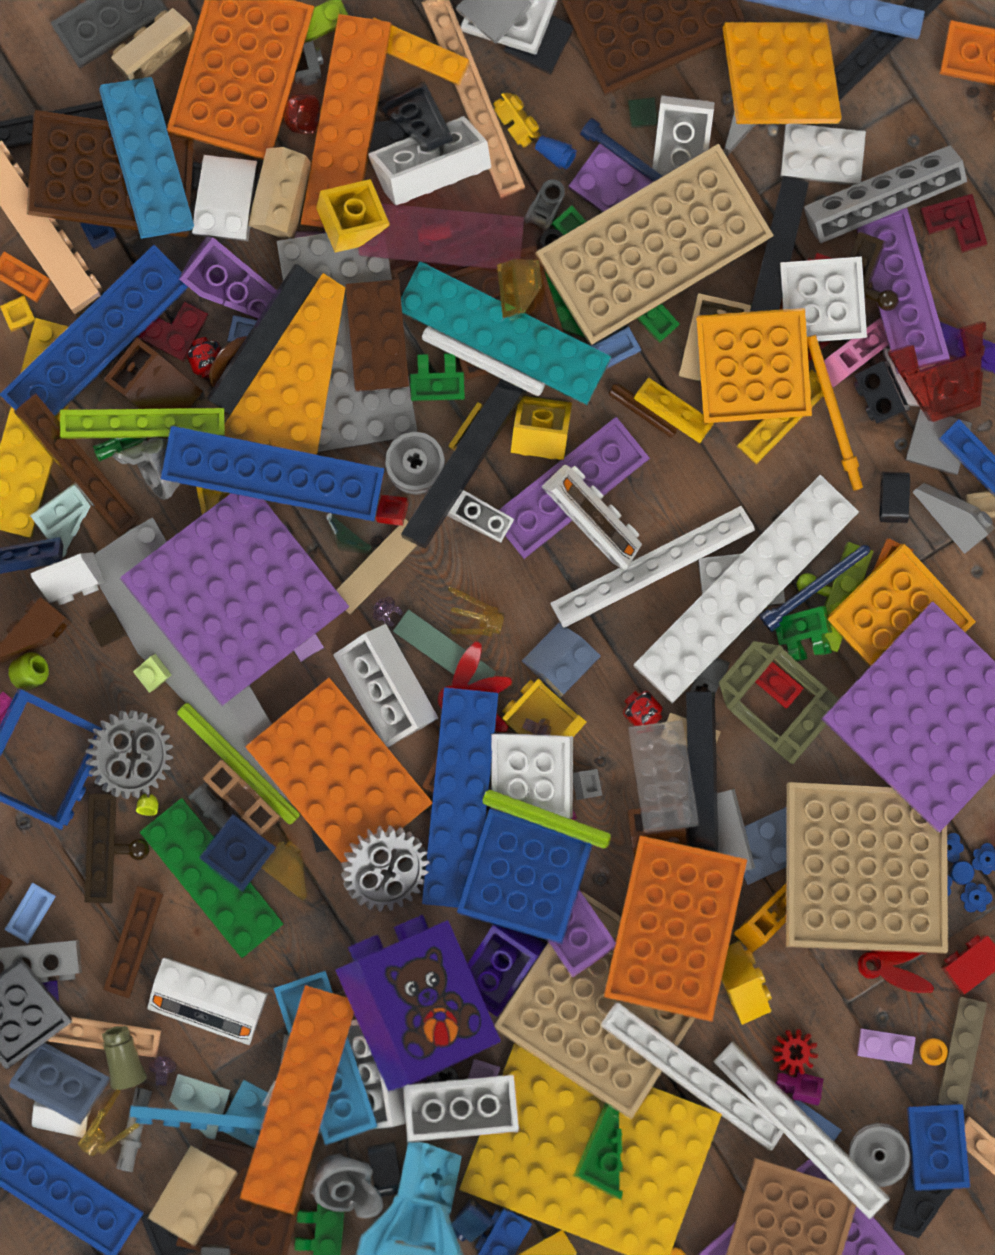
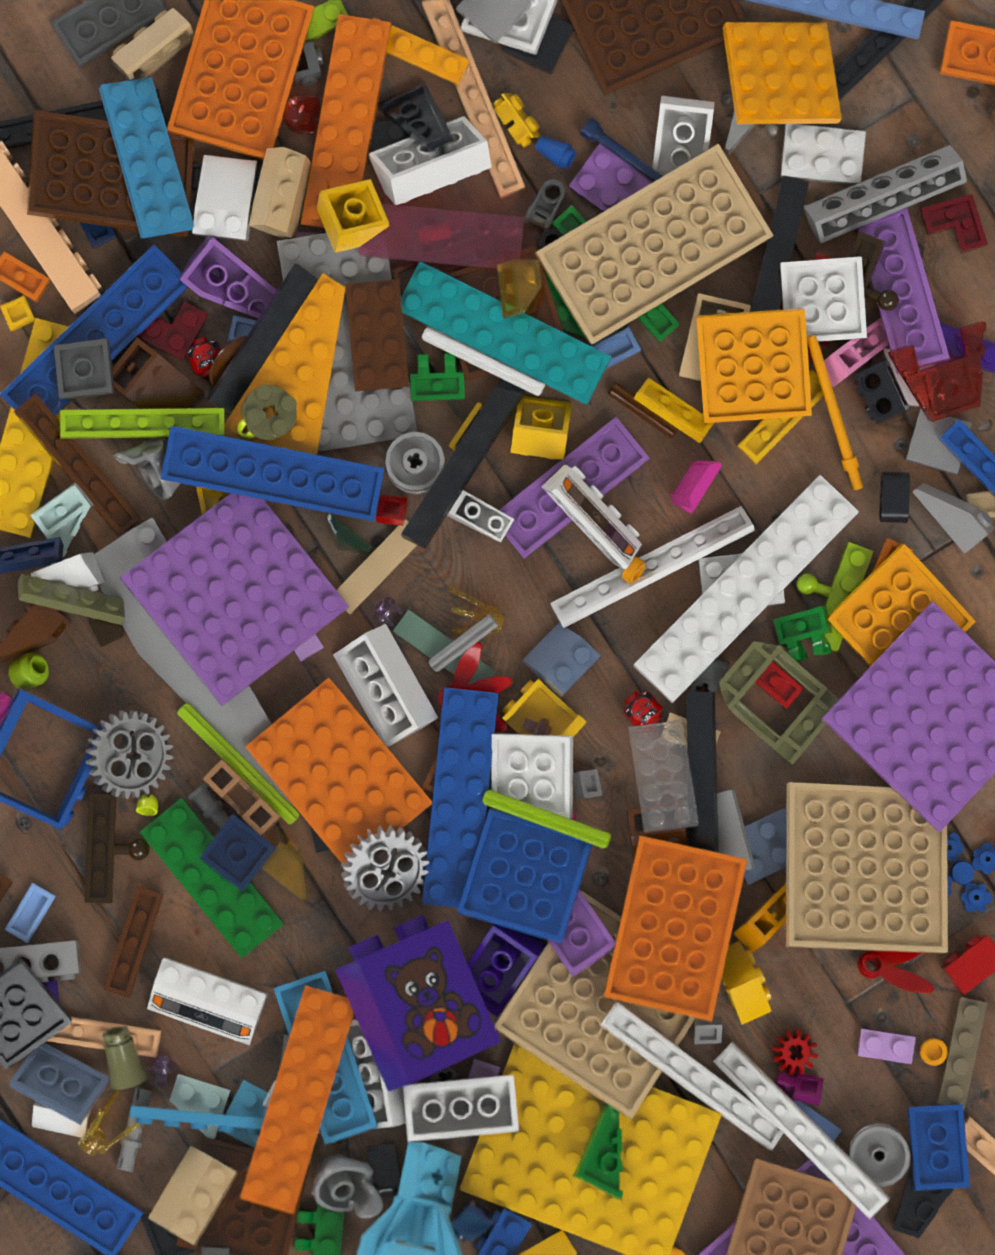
green axle [93,438,147,462] -> none
yellowish green plate [133,654,172,693] -> none
clear green tile [628,97,658,128] -> none
dark blue piece [759,545,870,632] -> none
none -> olive plate [18,574,125,625]
none -> dark grey plate [54,338,114,400]
none -> neon yellow hinge [237,419,256,440]
none -> olive plate [241,385,297,440]
none -> light grey axle [429,615,498,672]
none -> light orange tile [621,557,646,584]
none -> dark pink slope [669,460,722,514]
none -> light grey plate [694,1017,722,1044]

